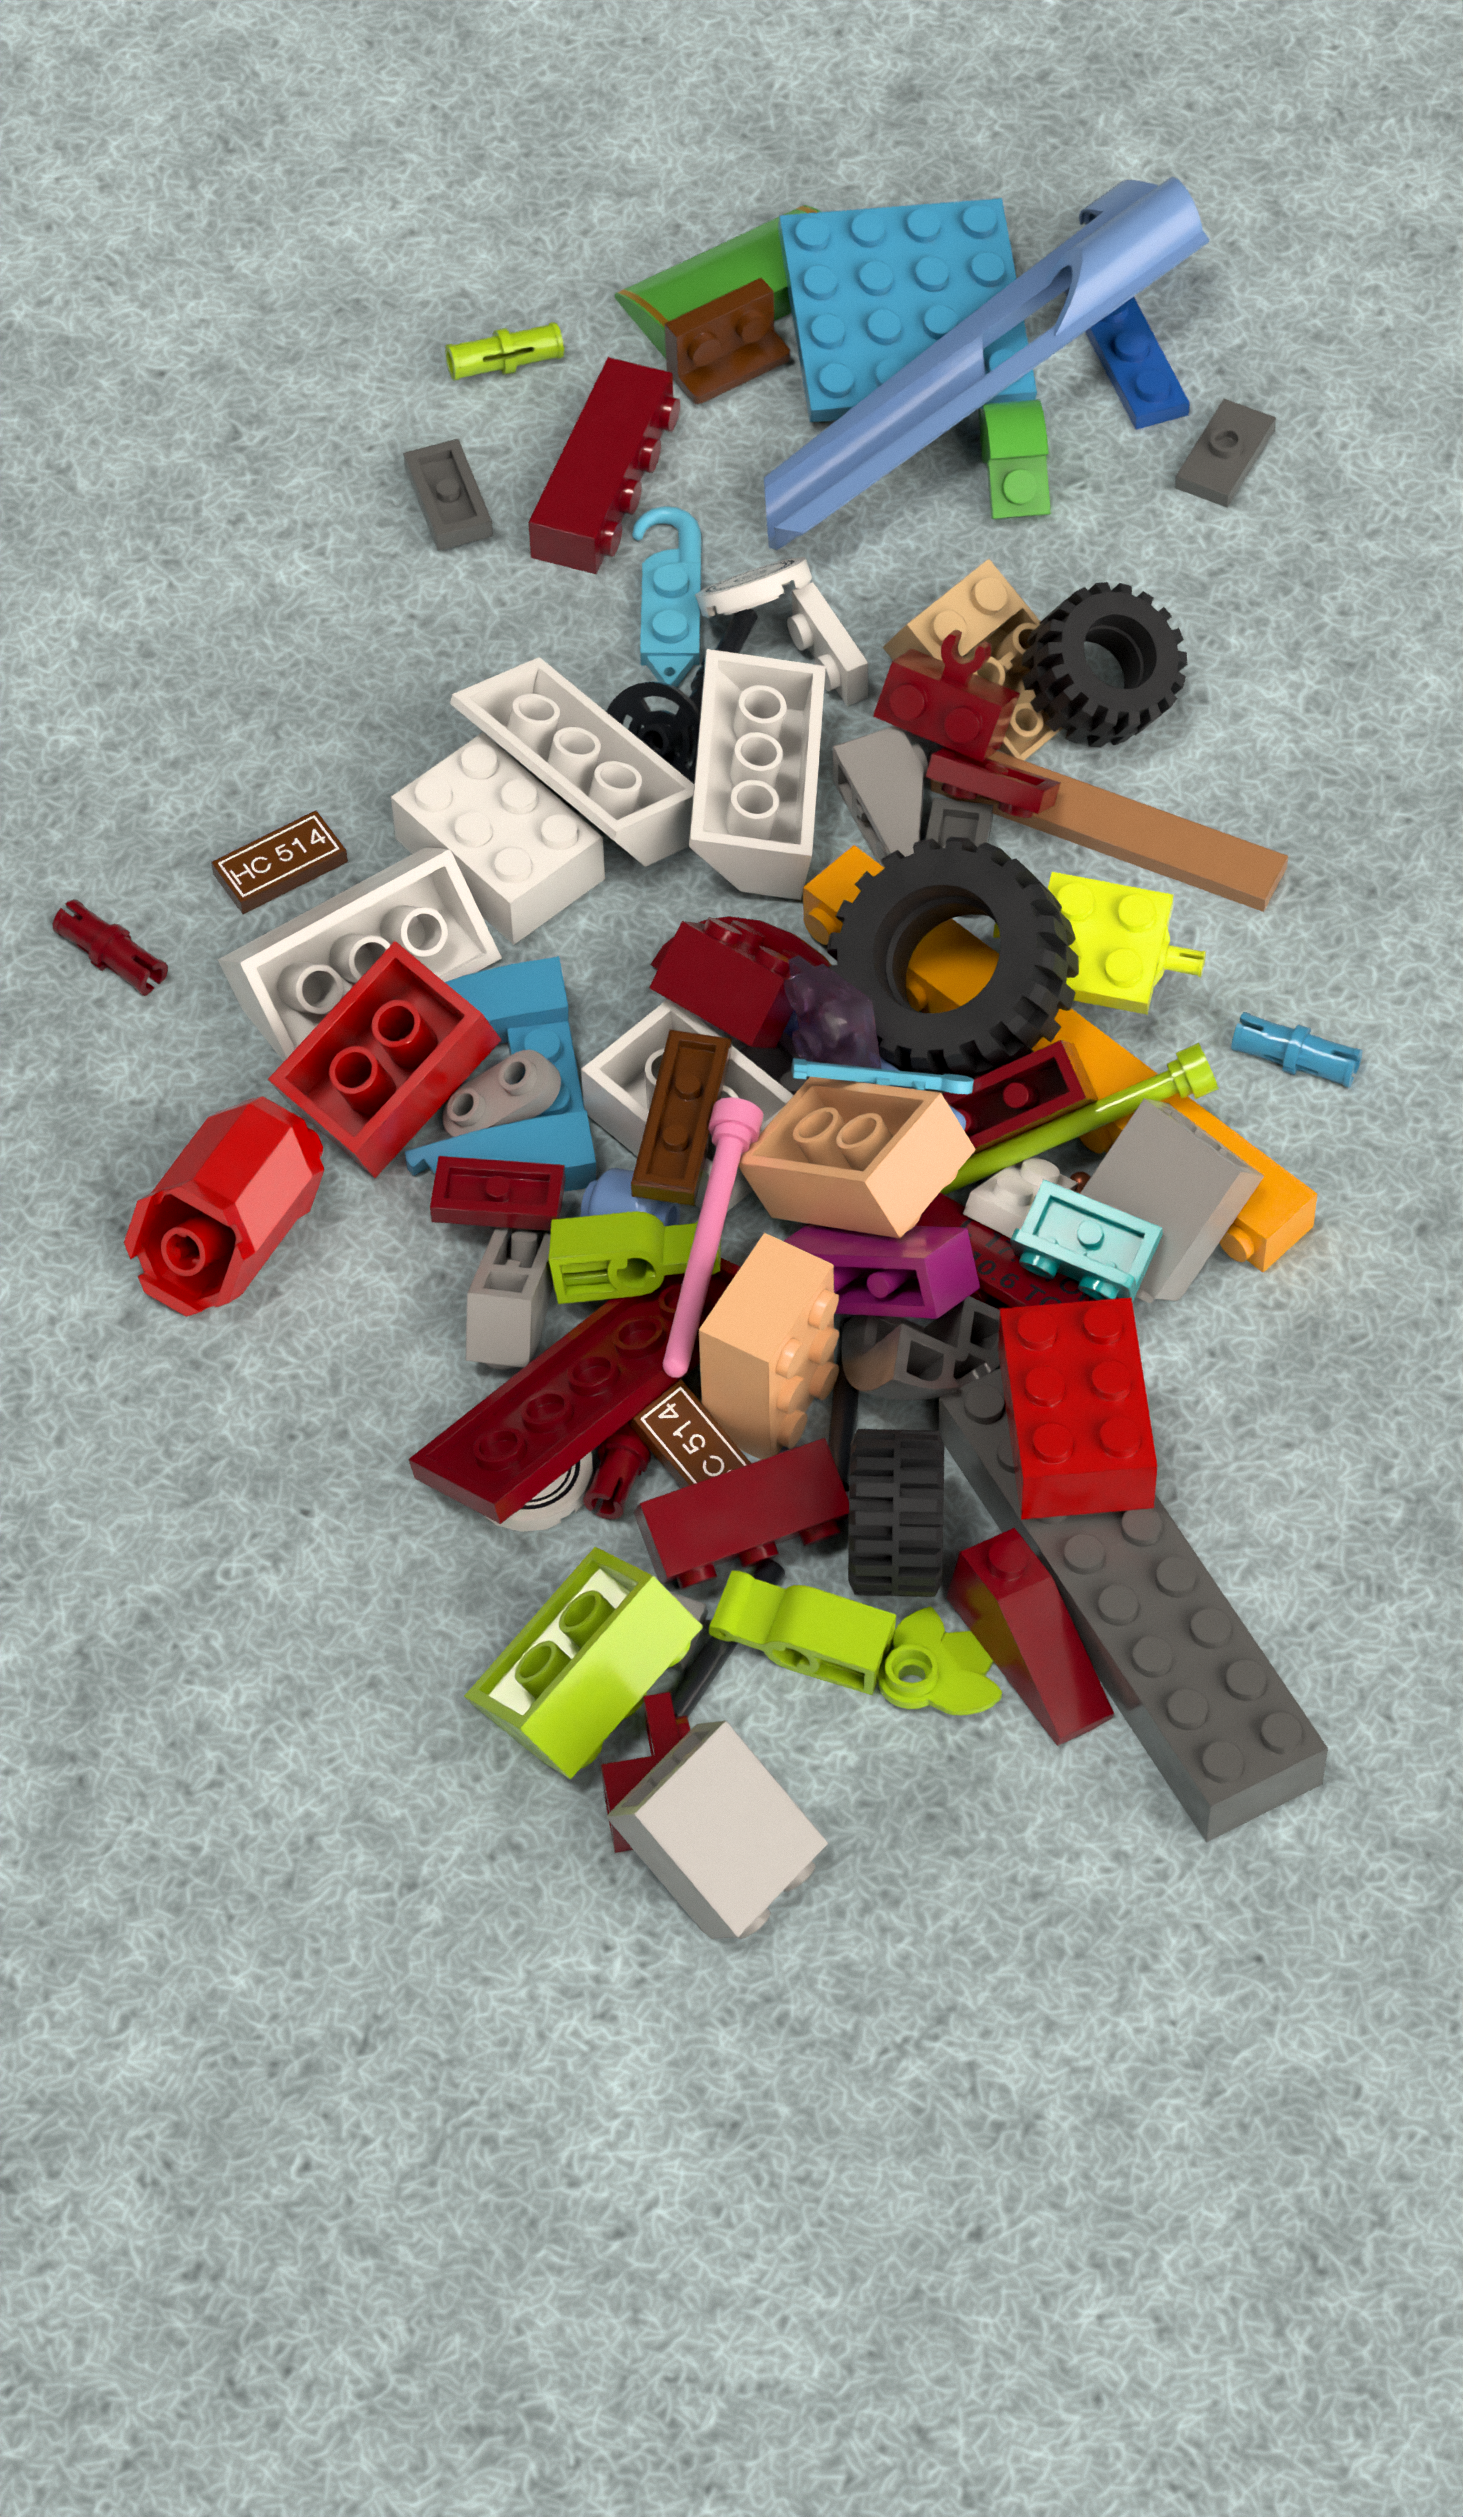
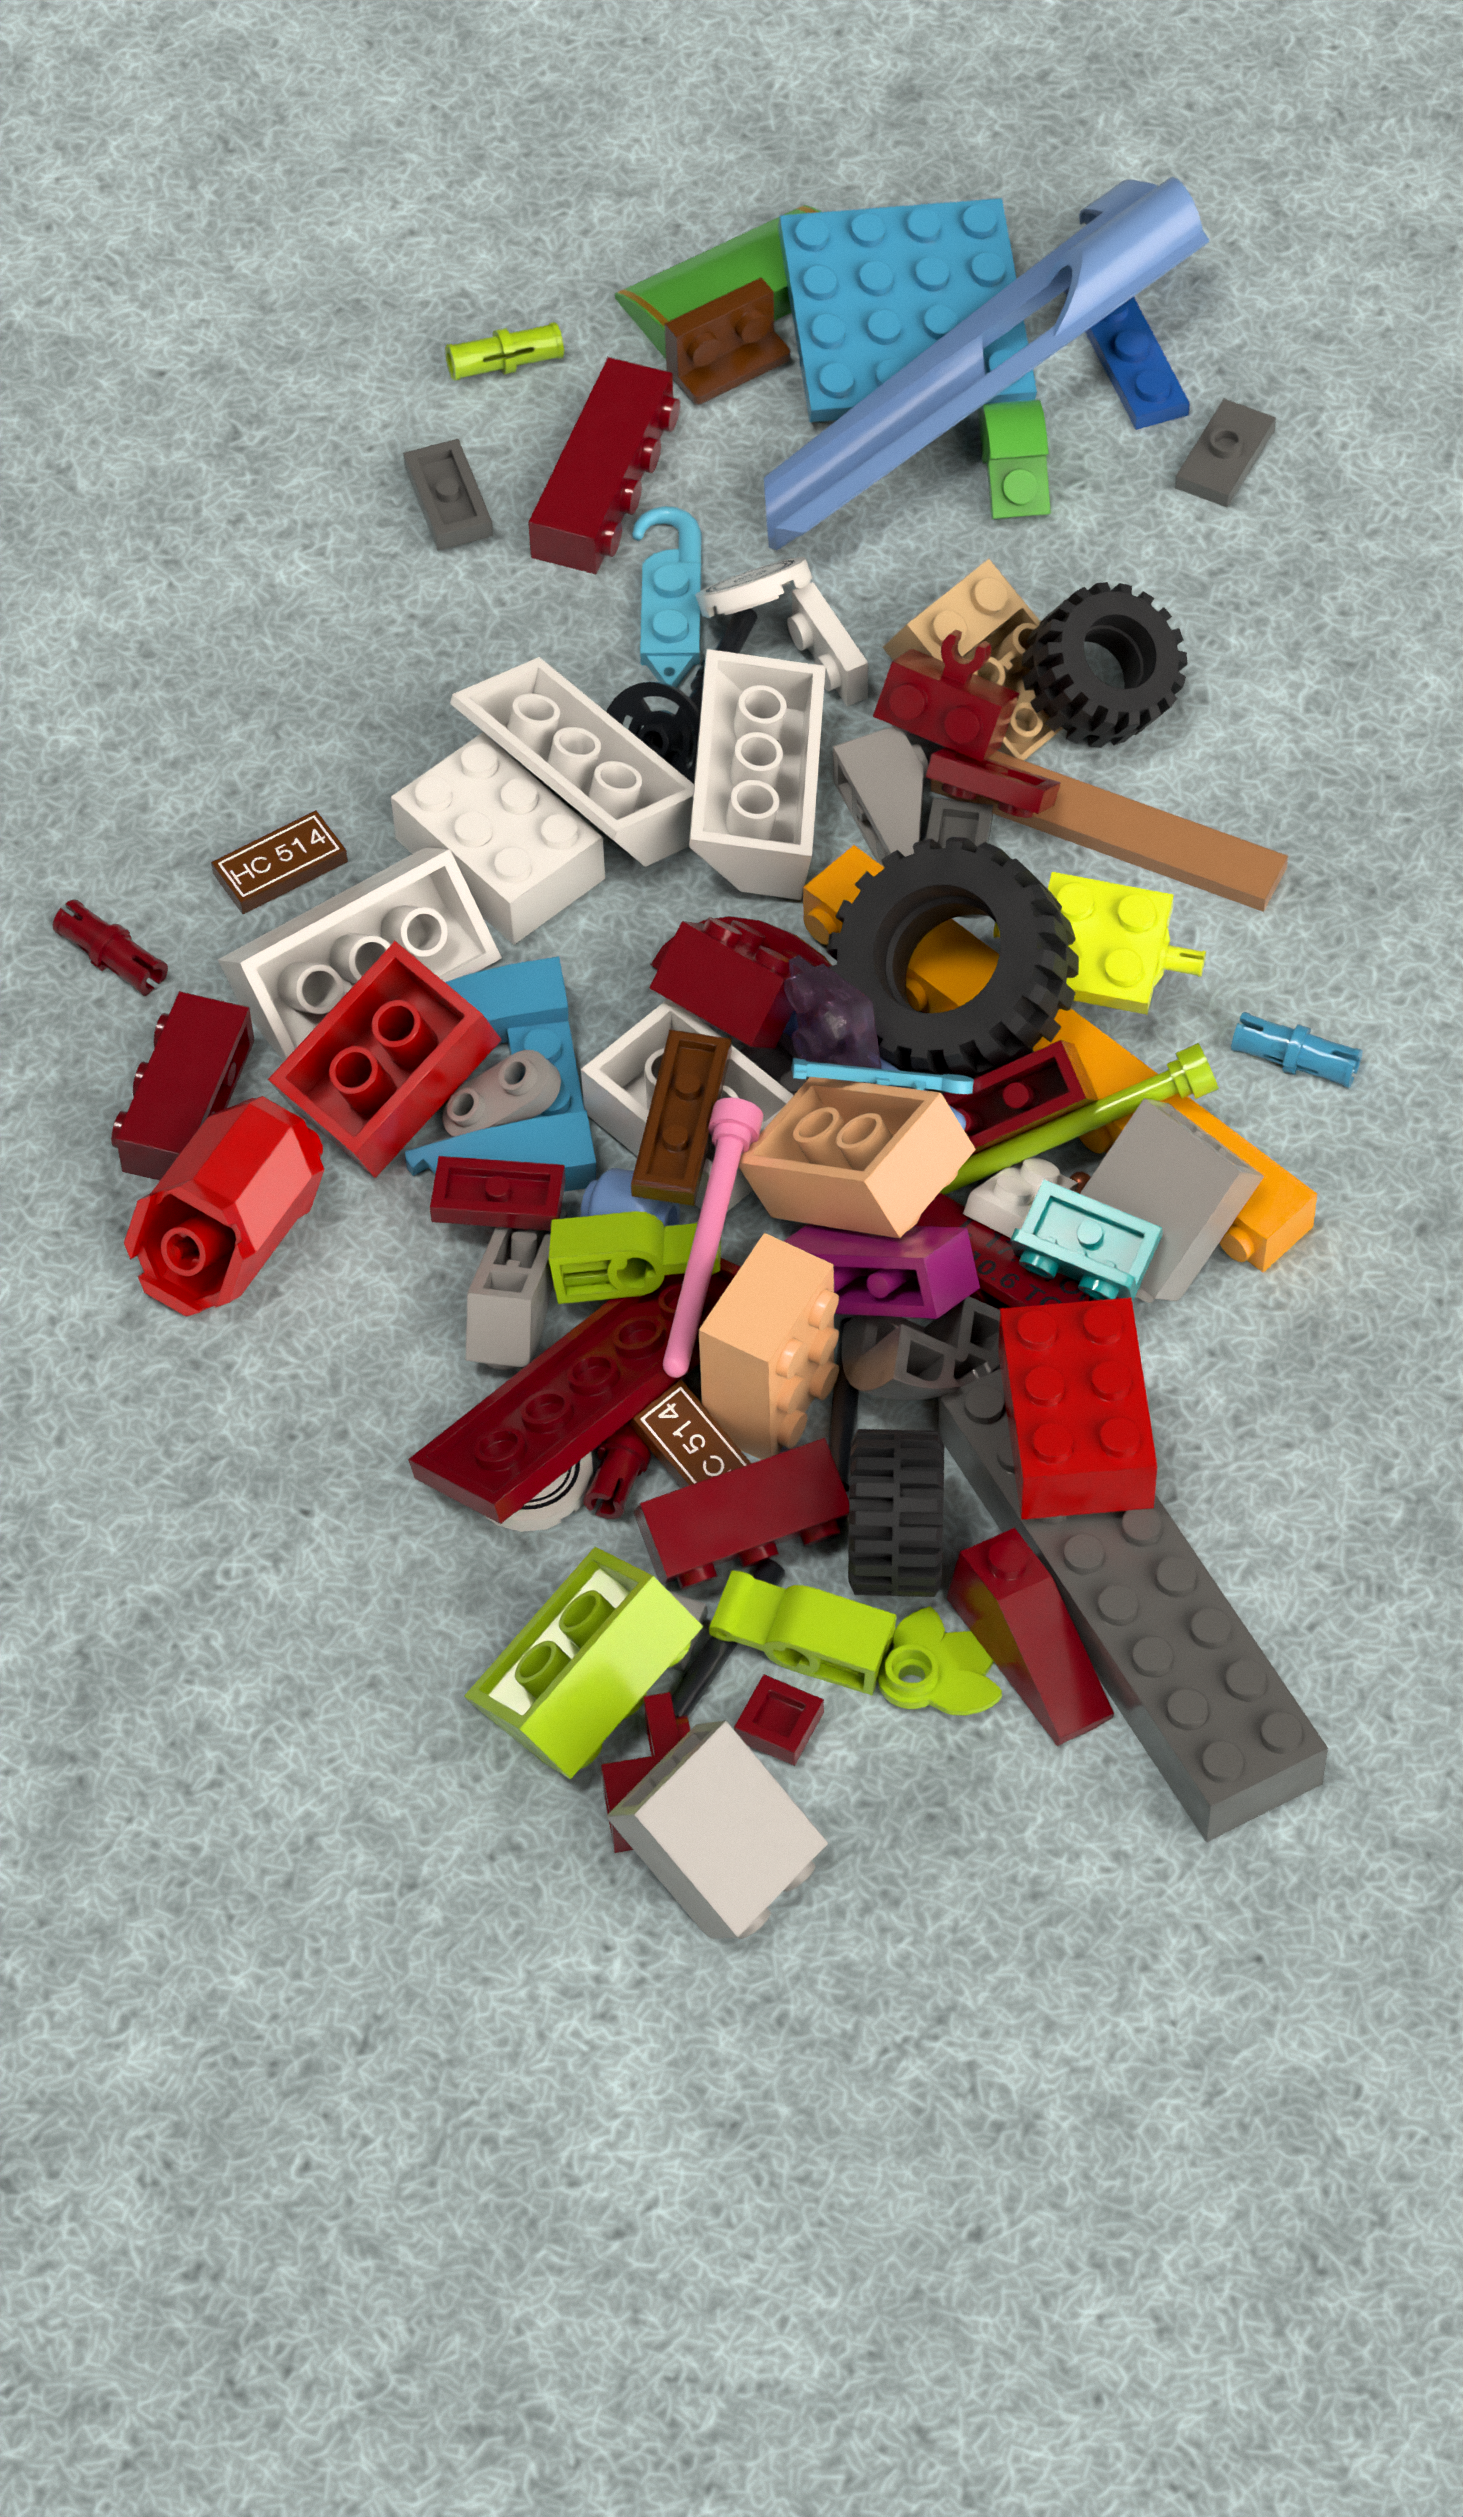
none -> dark red brick [111,991,255,1181]
none -> dark red plate [734,1674,824,1766]

